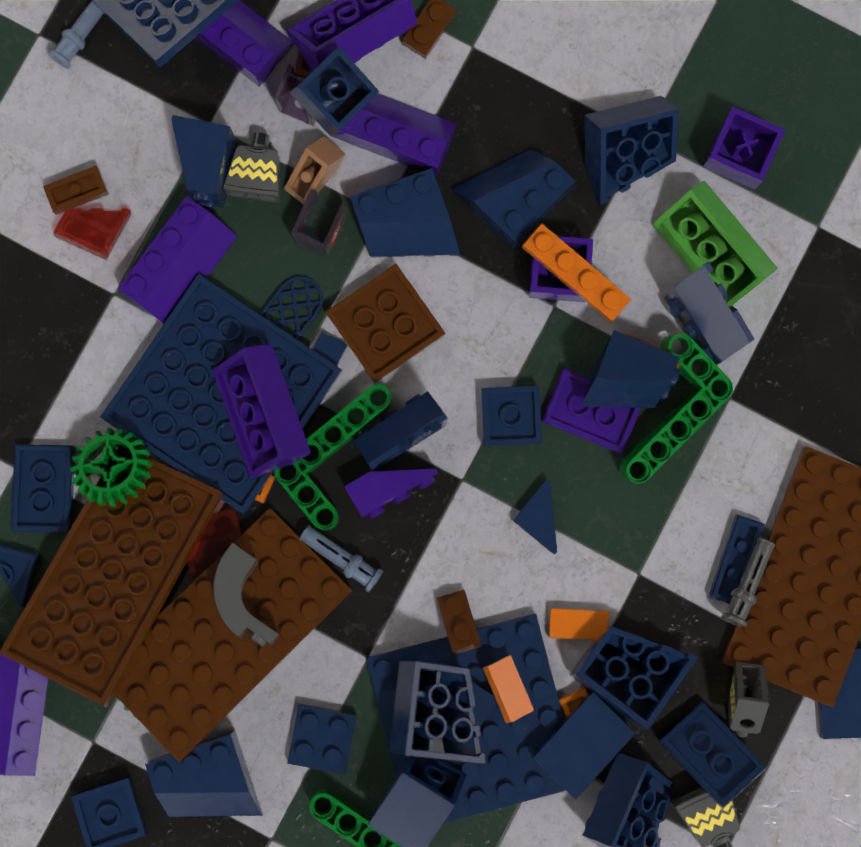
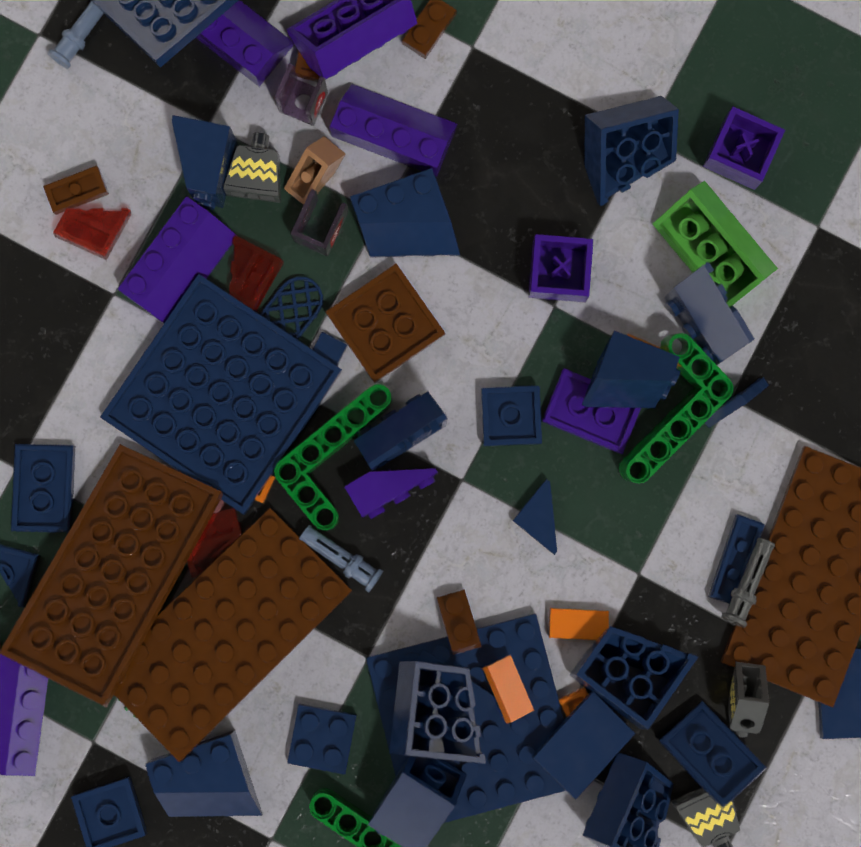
green gear [70,427,152,507] -> none
dark purple slope [212,344,311,479] -> none
dark grey arch [214,543,279,647] -> none
dark blue brick [290,46,379,136] -> none
dark blue wedge [452,149,575,249] -> none
orange plate [522,224,632,323] -> none
none -> clear red wing [229,235,284,311]
none -> dark blue tile [705,377,769,428]

